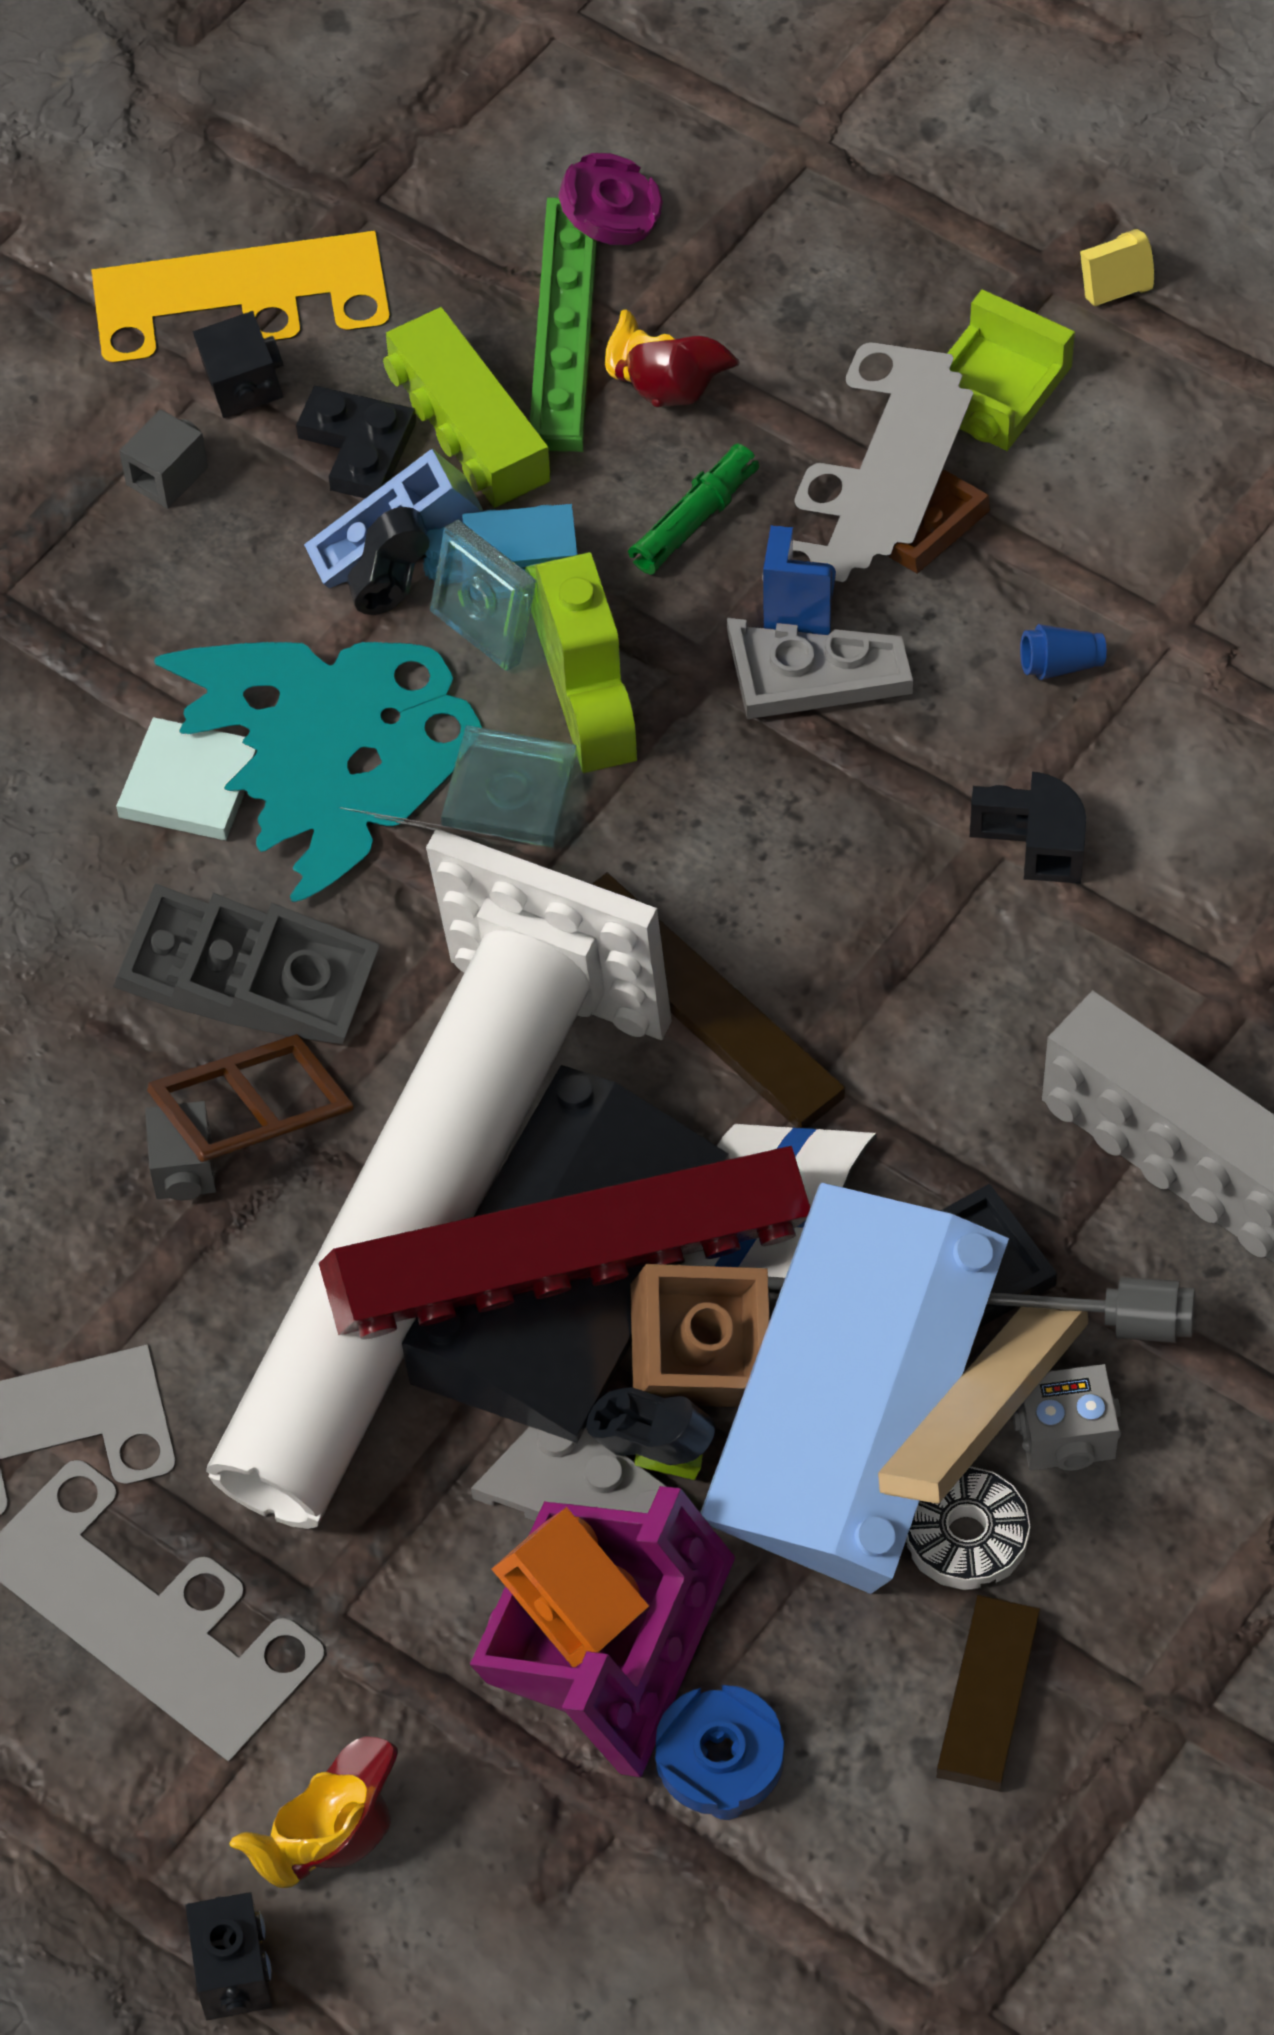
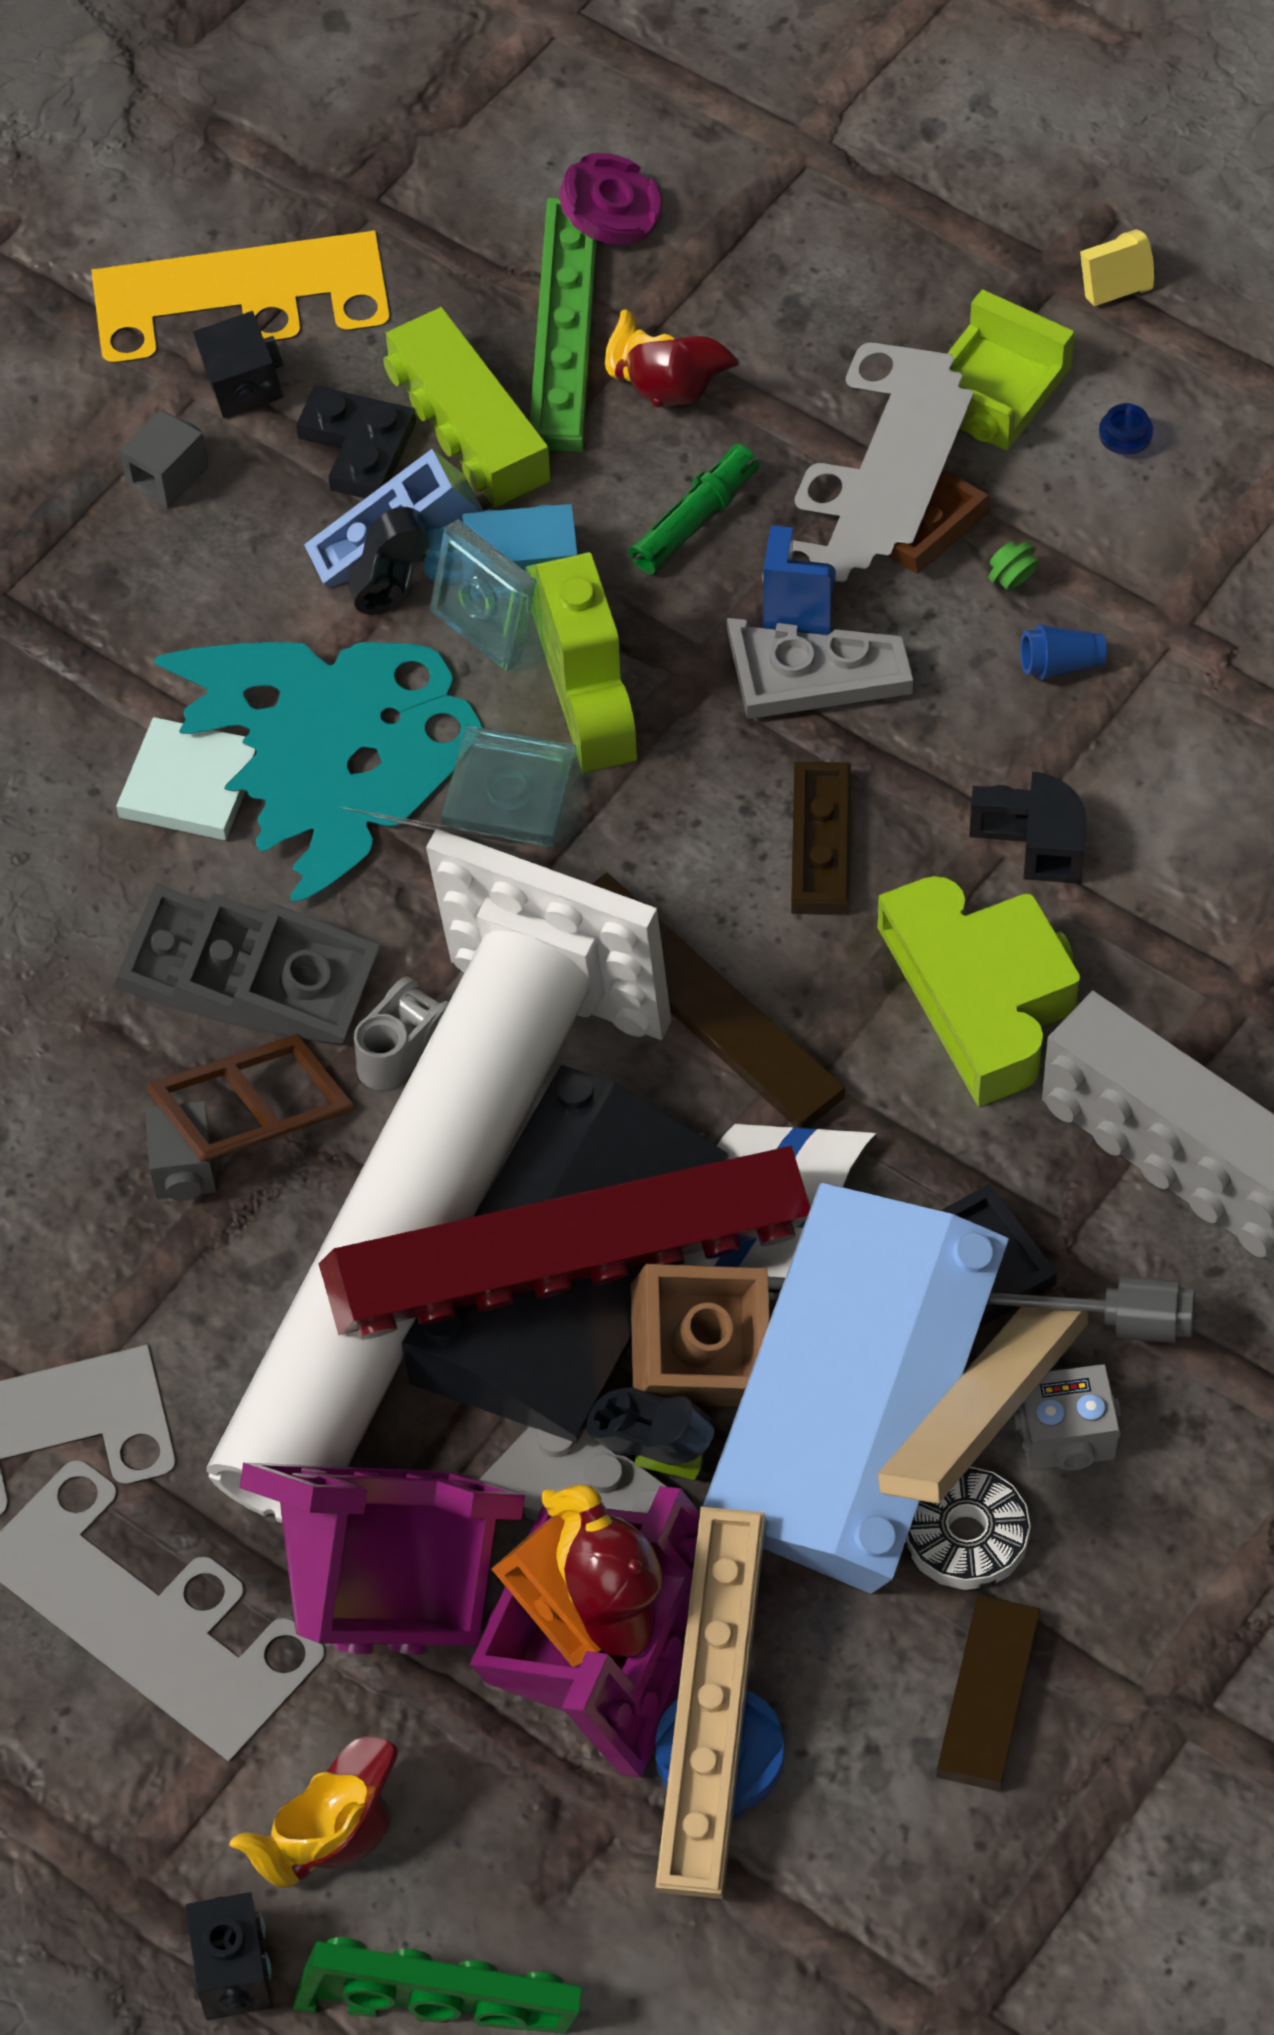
none -> magenta windscreen [239,1462,525,1655]
none -> green wing [293,1937,582,2034]
none -> light grey piece [354,976,449,1091]
none -> dark red hair [542,1485,664,1657]
none -> tan tile [655,1507,766,1899]
none -> dark brown tile [791,762,851,915]
none -> lime brick [877,876,1080,1108]
none -> bright green plate [988,541,1040,592]
none -> clear blue plate [1099,403,1153,455]

